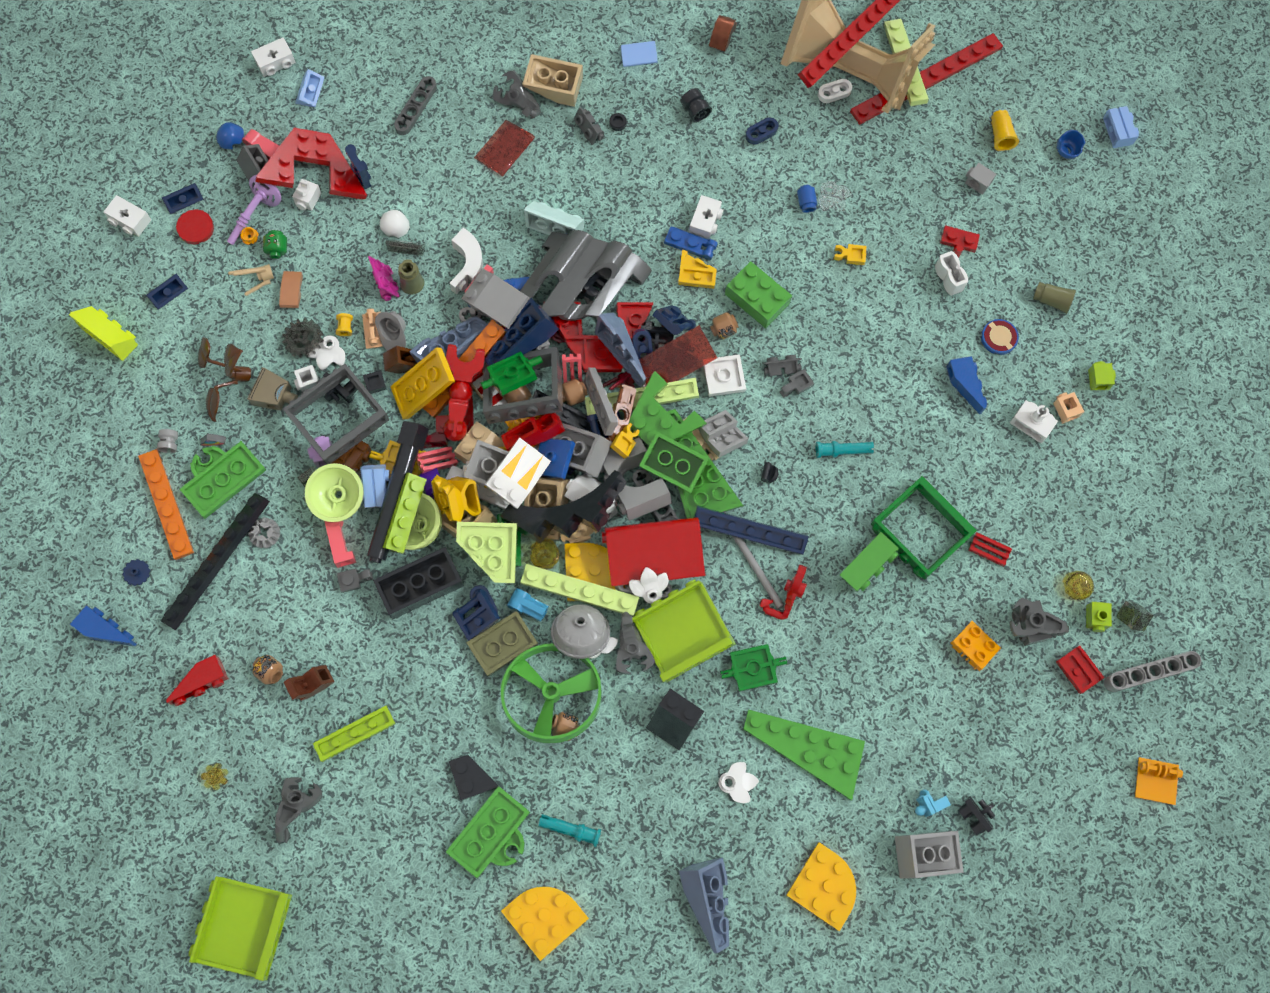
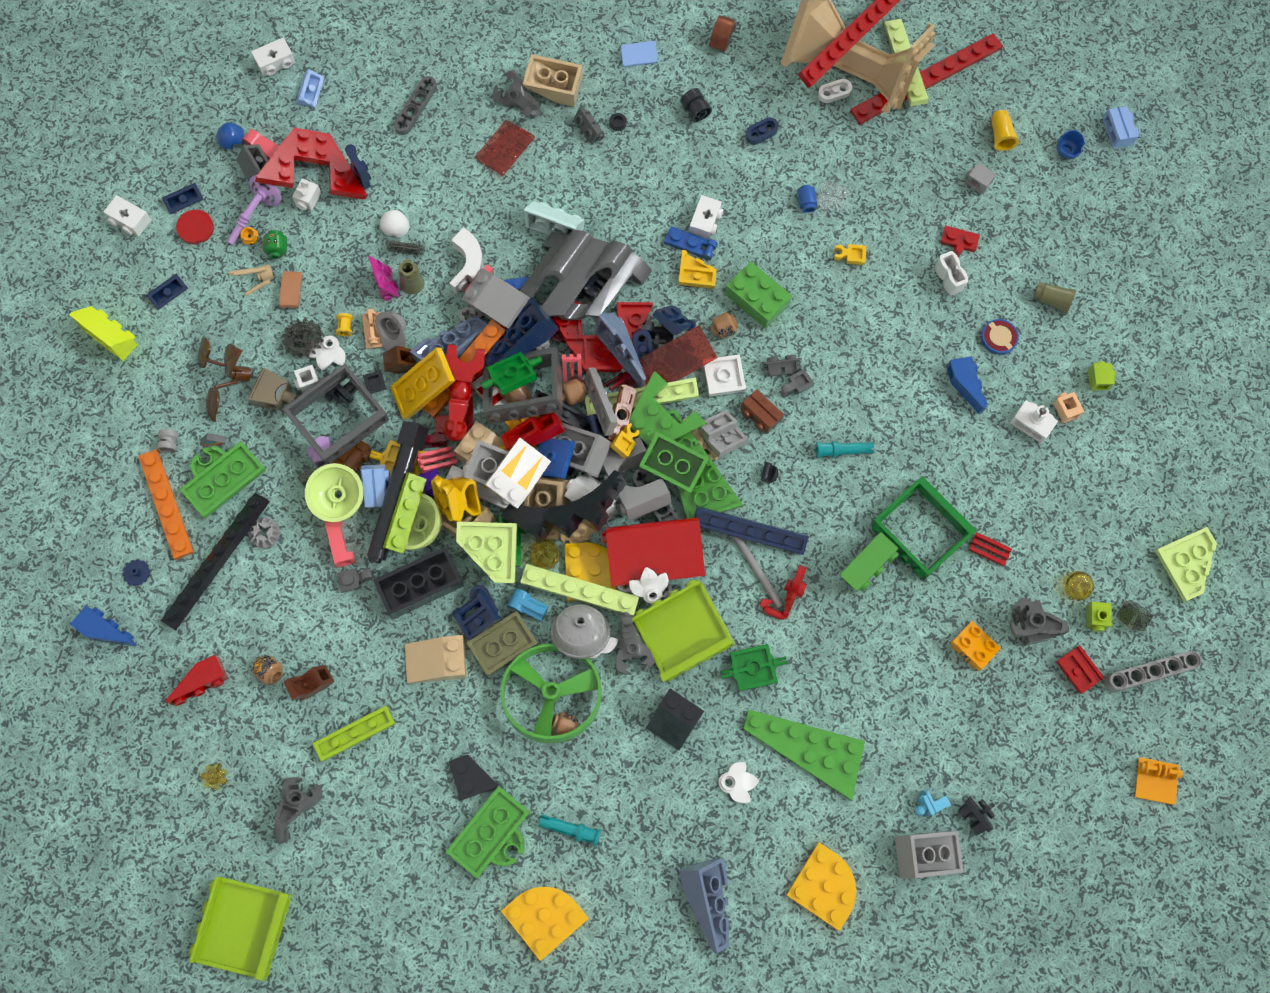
none -> tan slope [405,635,467,684]
none -> copper brick [740,389,784,434]
none -> yellowish green plate [1155,527,1217,602]

